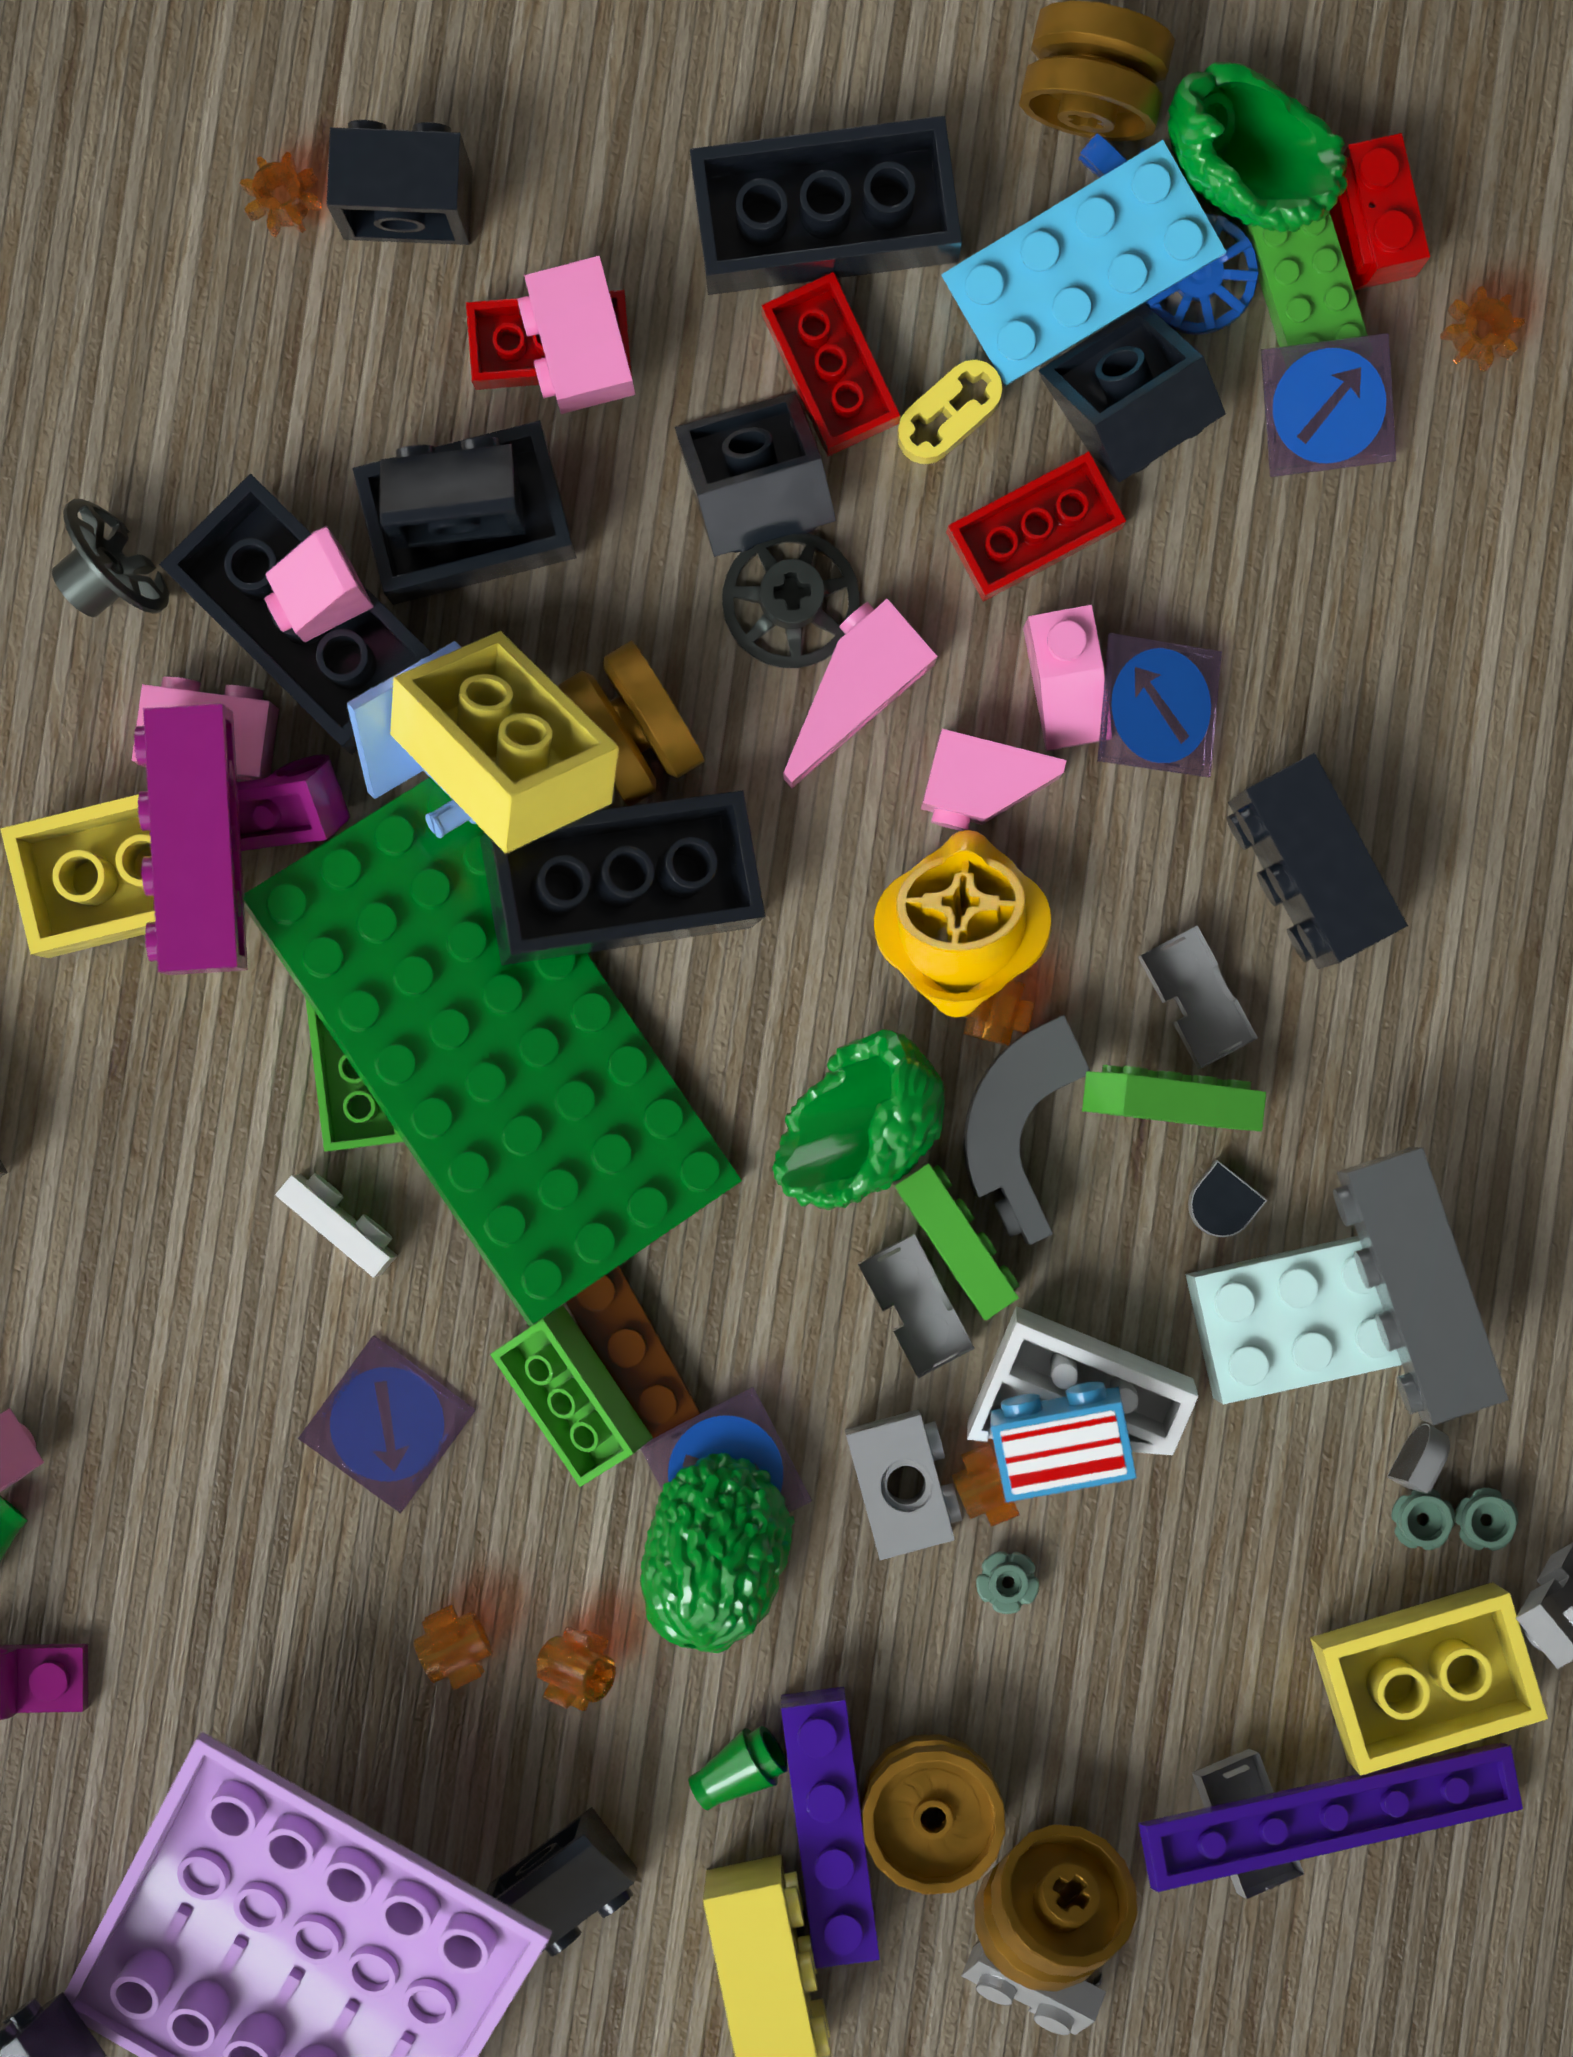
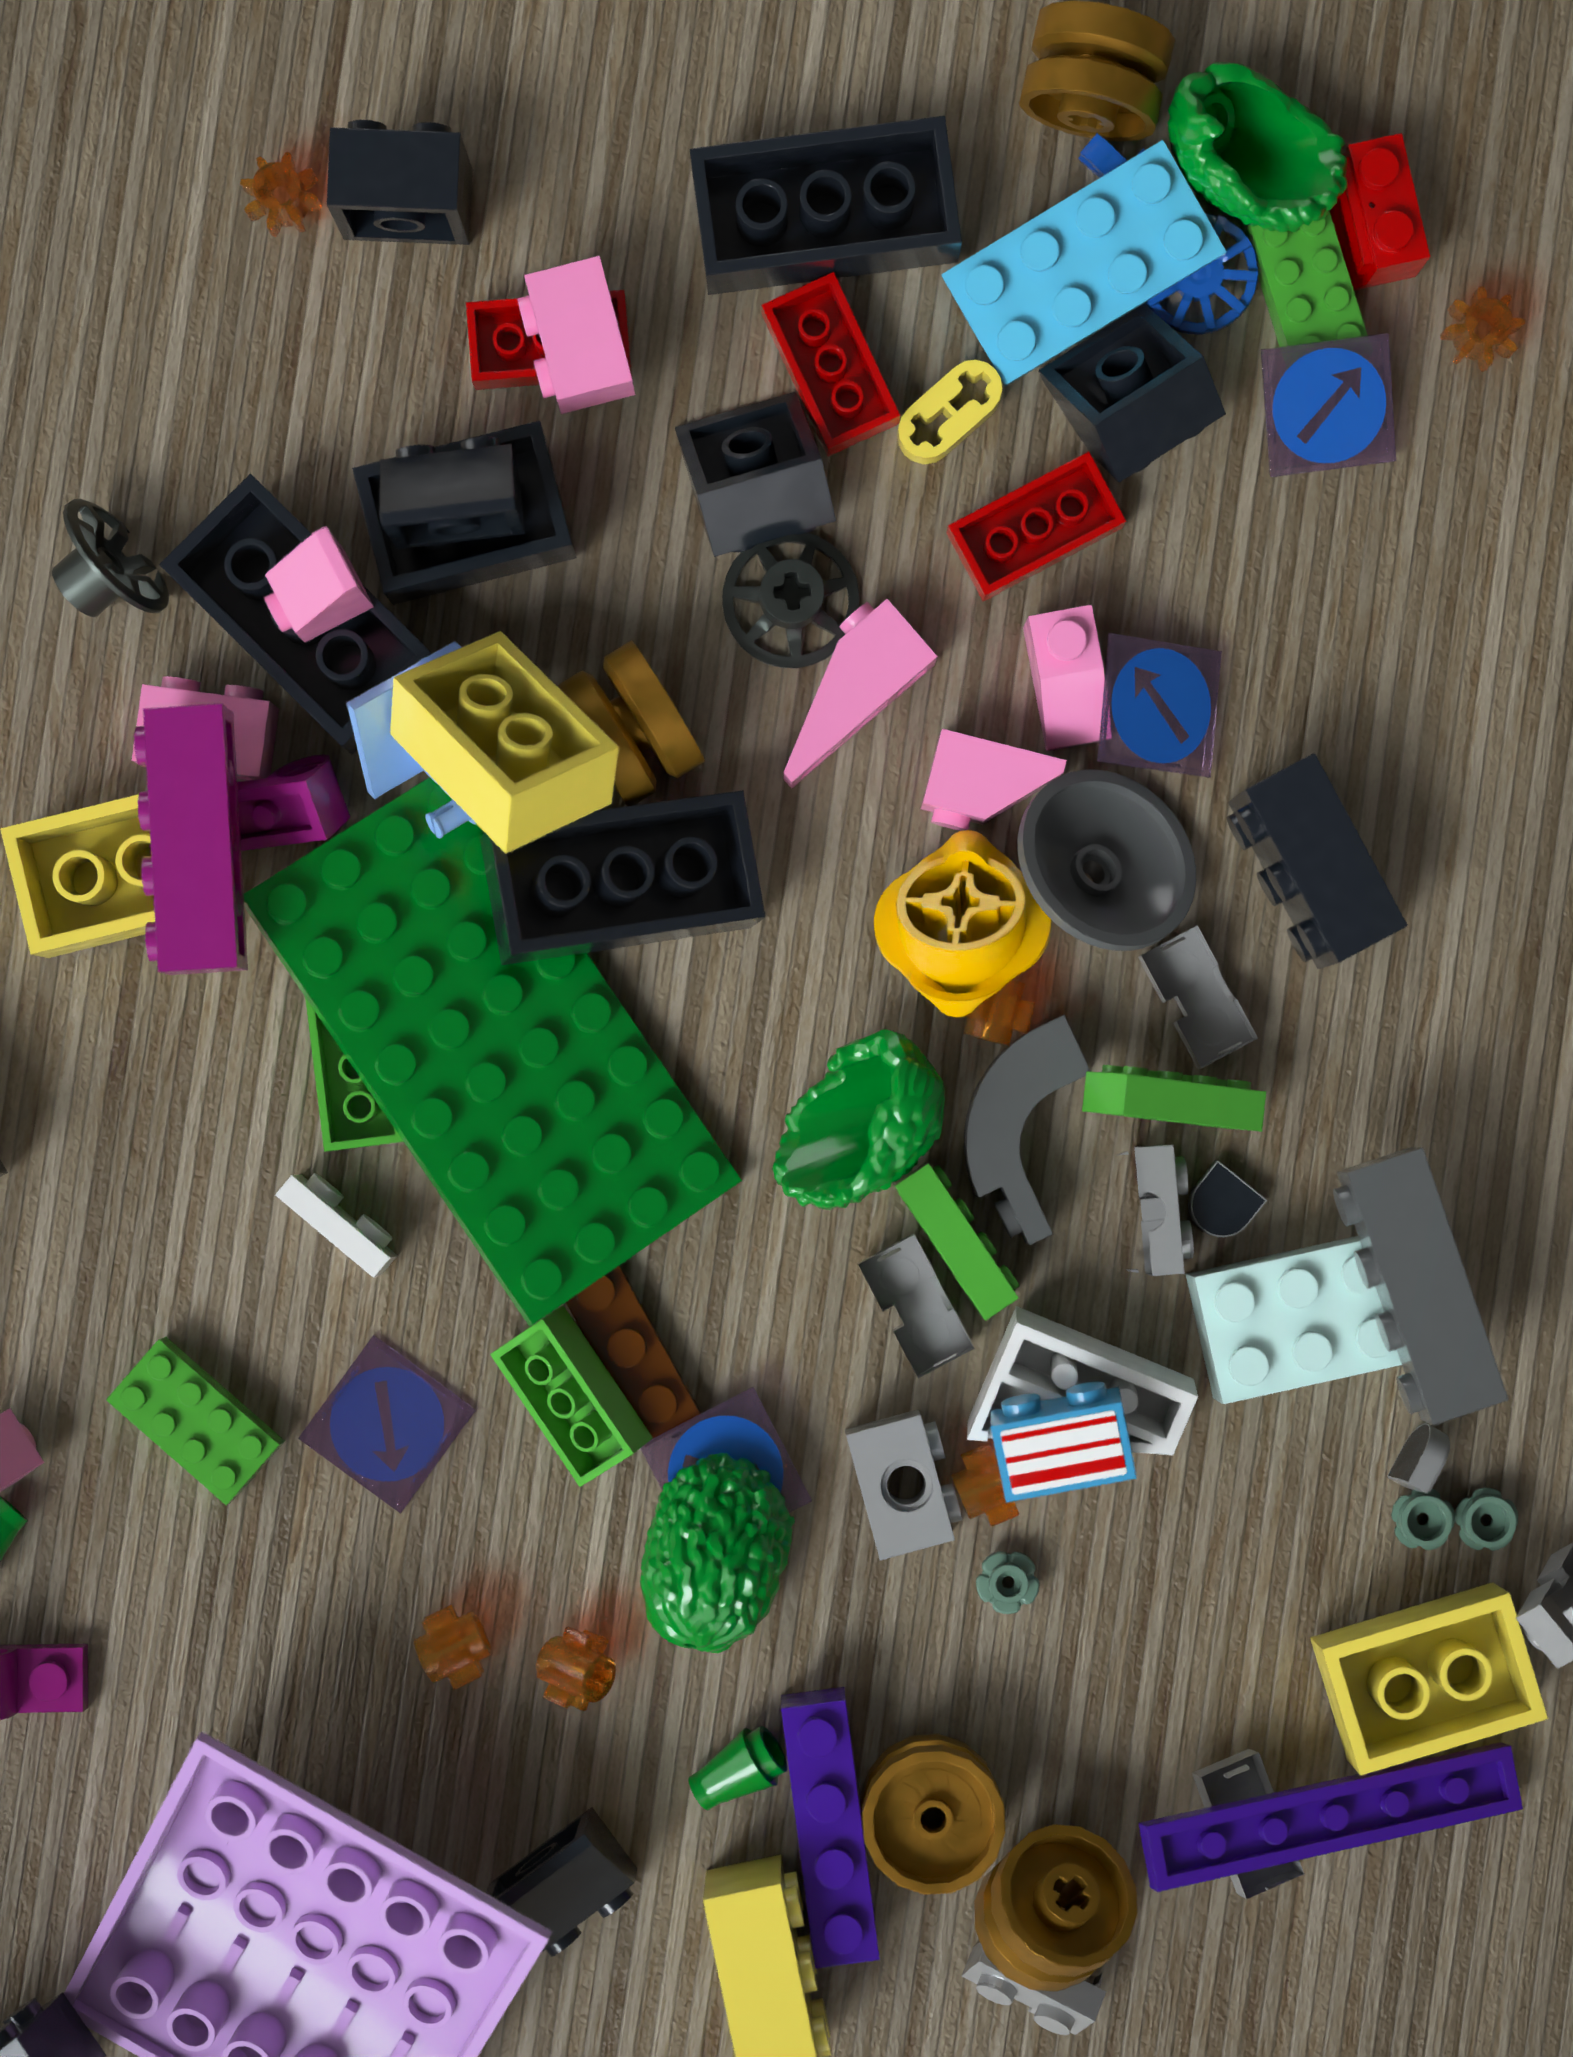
none -> bright green piece [106,1337,285,1506]
none -> dark grey dish [1017,770,1196,951]
none -> light grey piece [1117,1144,1194,1276]

